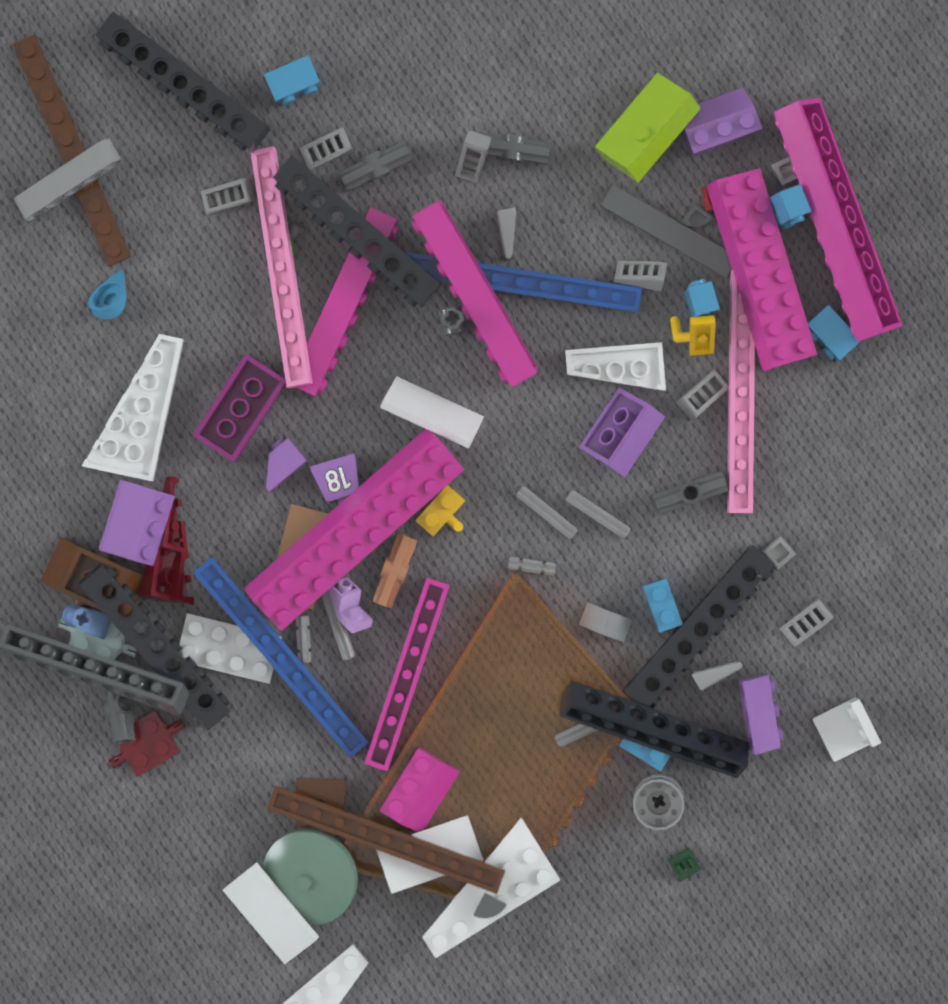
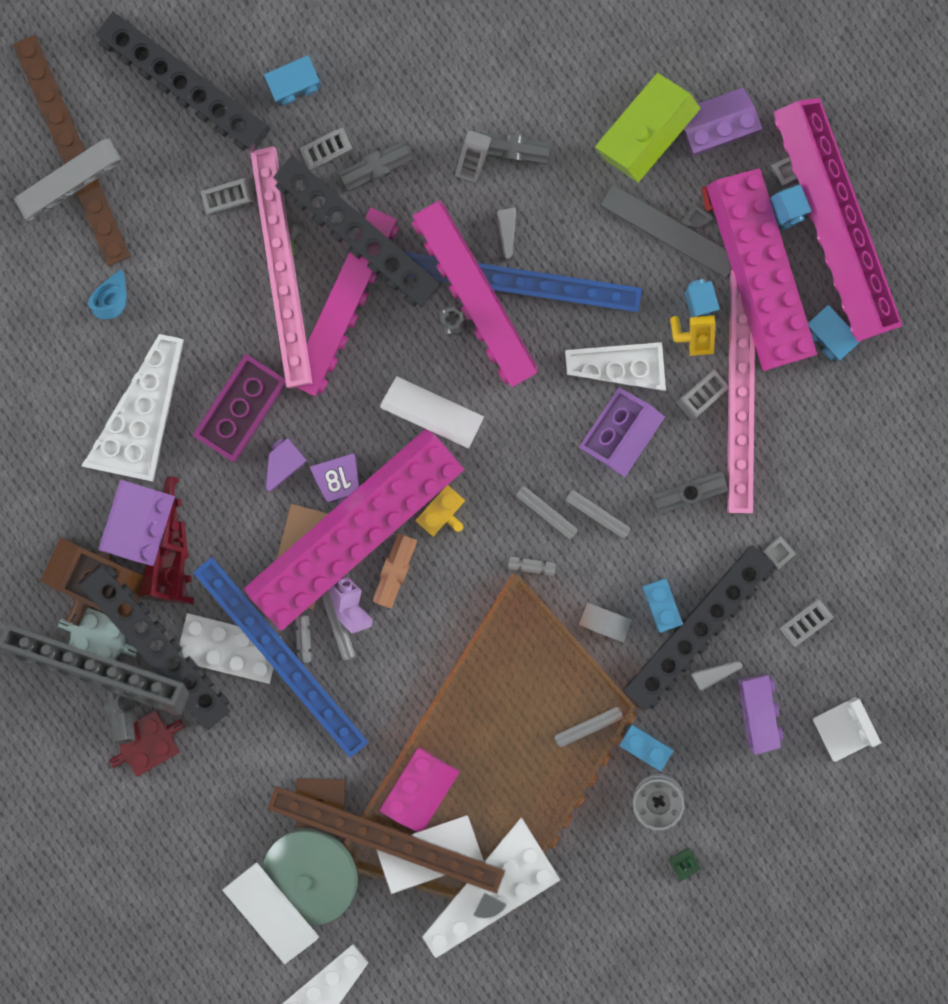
medium blue piece [62,605,111,640] -> none
dark pink brick [364,577,450,771] -> none
black brick [559,680,749,778] -> none
light grey slope [614,261,667,292] -> none

